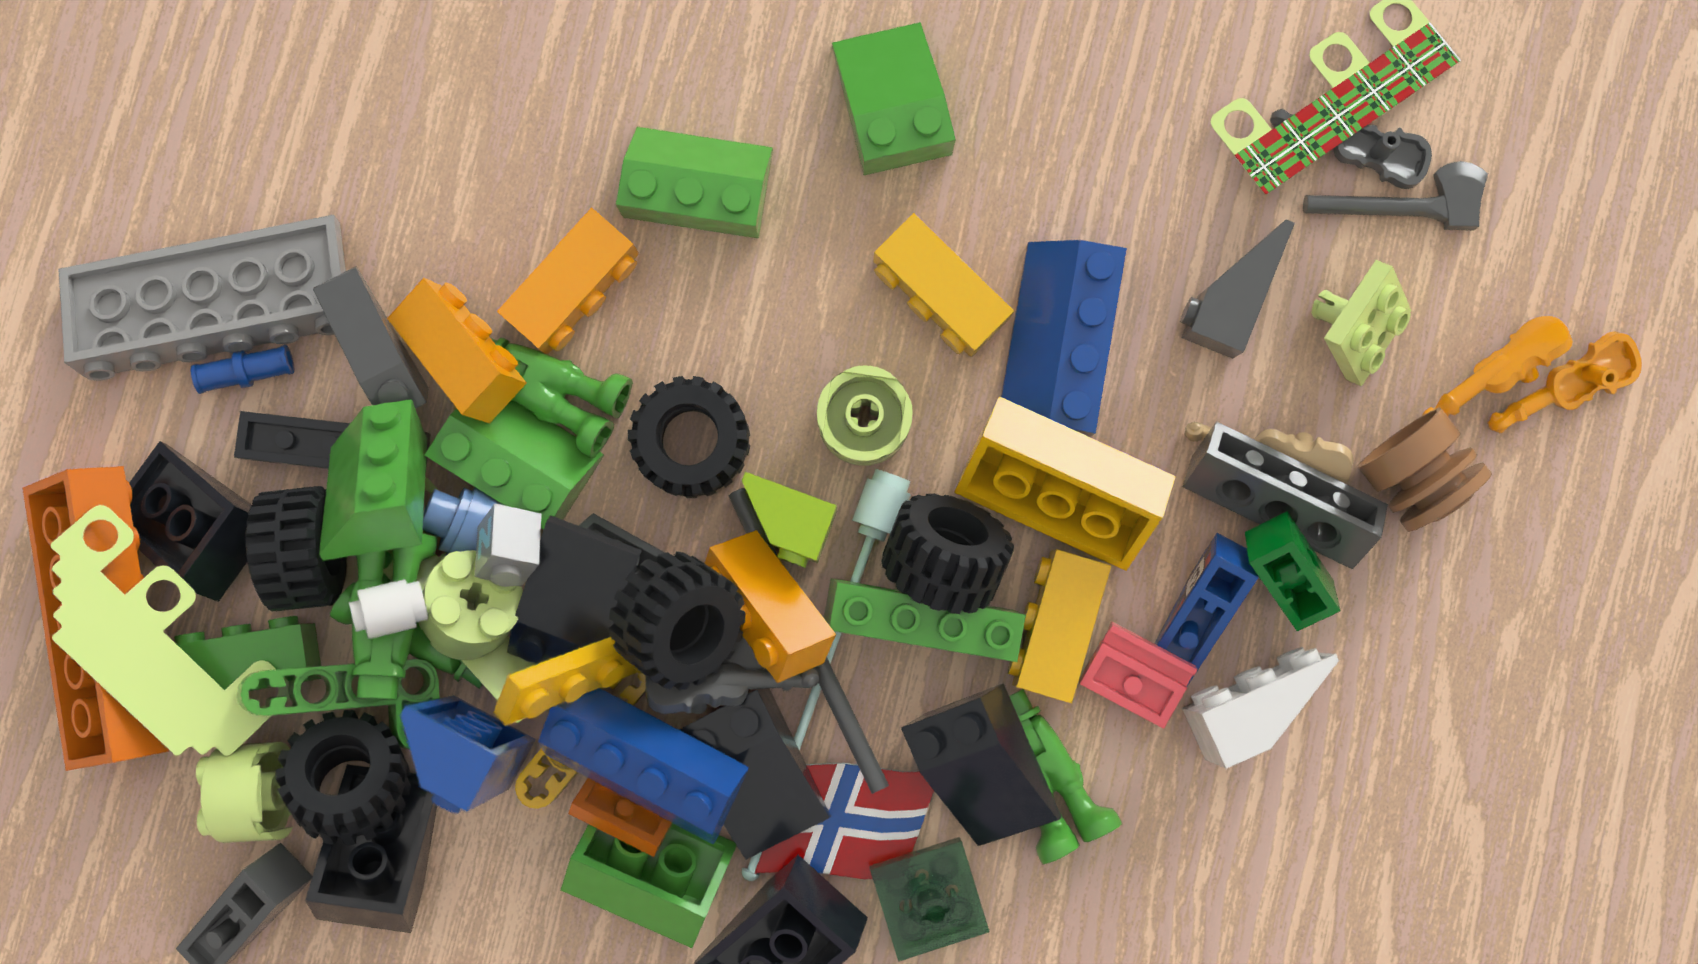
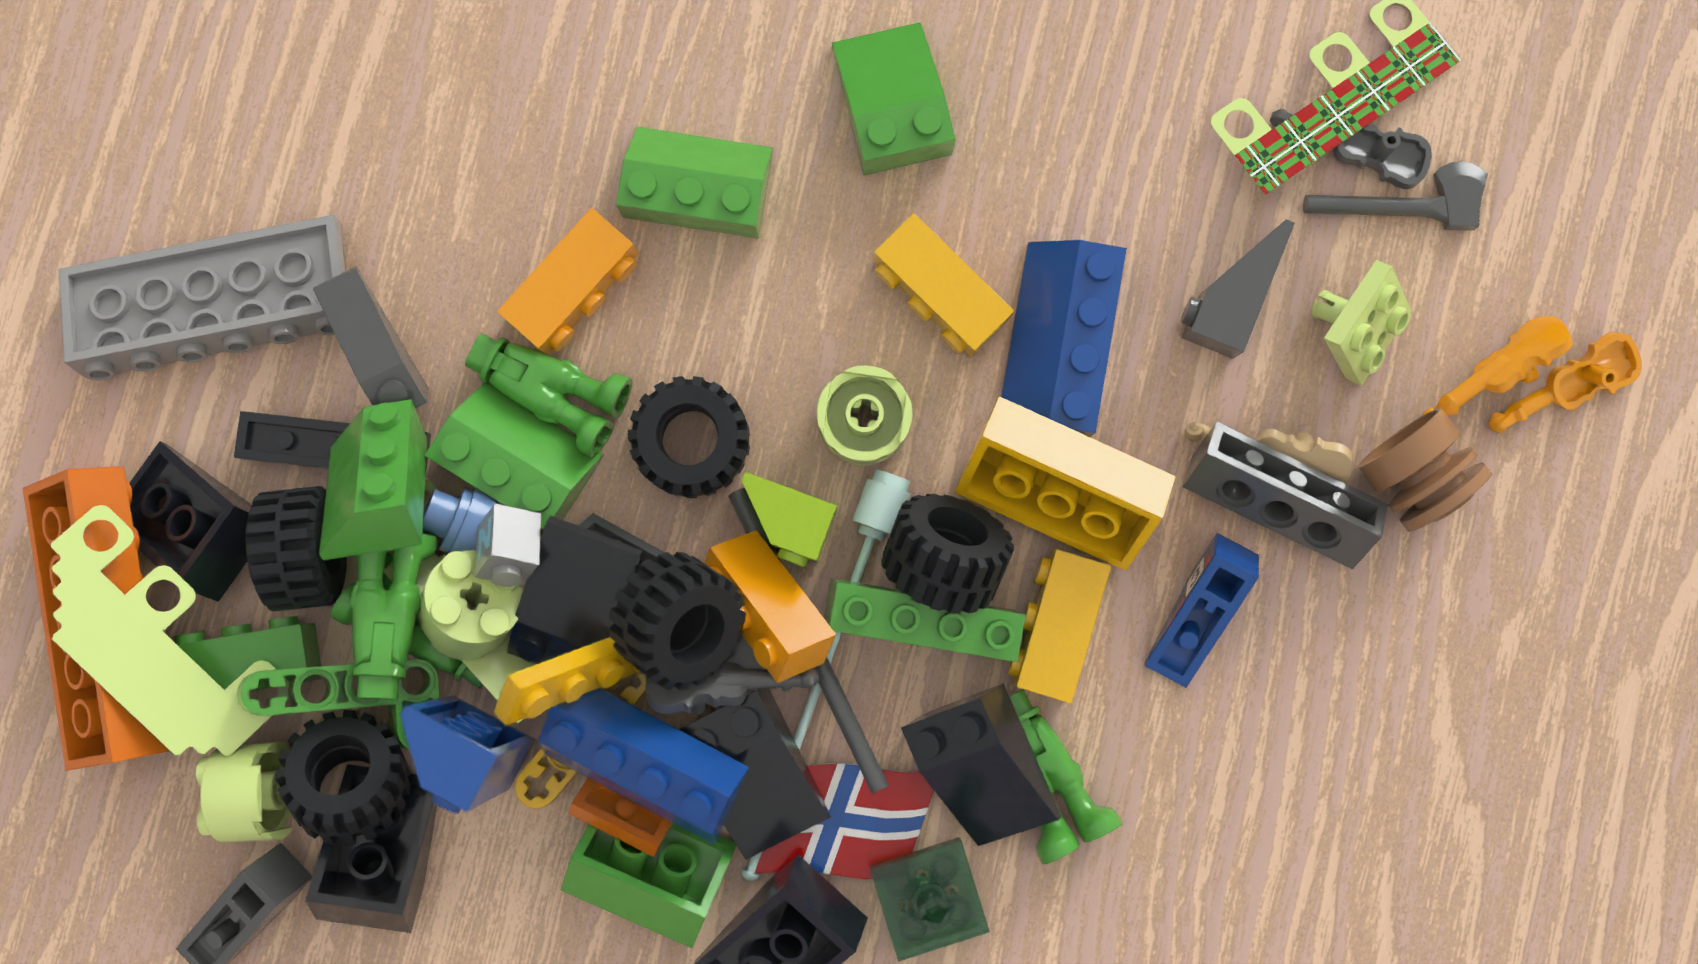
blue pin [190,345,294,394] -> none
white brick [349,579,428,639] -> none
light orange brick [387,278,527,424] -> none
coral plate [1079,621,1197,729] -> none
white slope [1182,647,1339,769] -> none
green brick [1244,511,1341,632] -> none

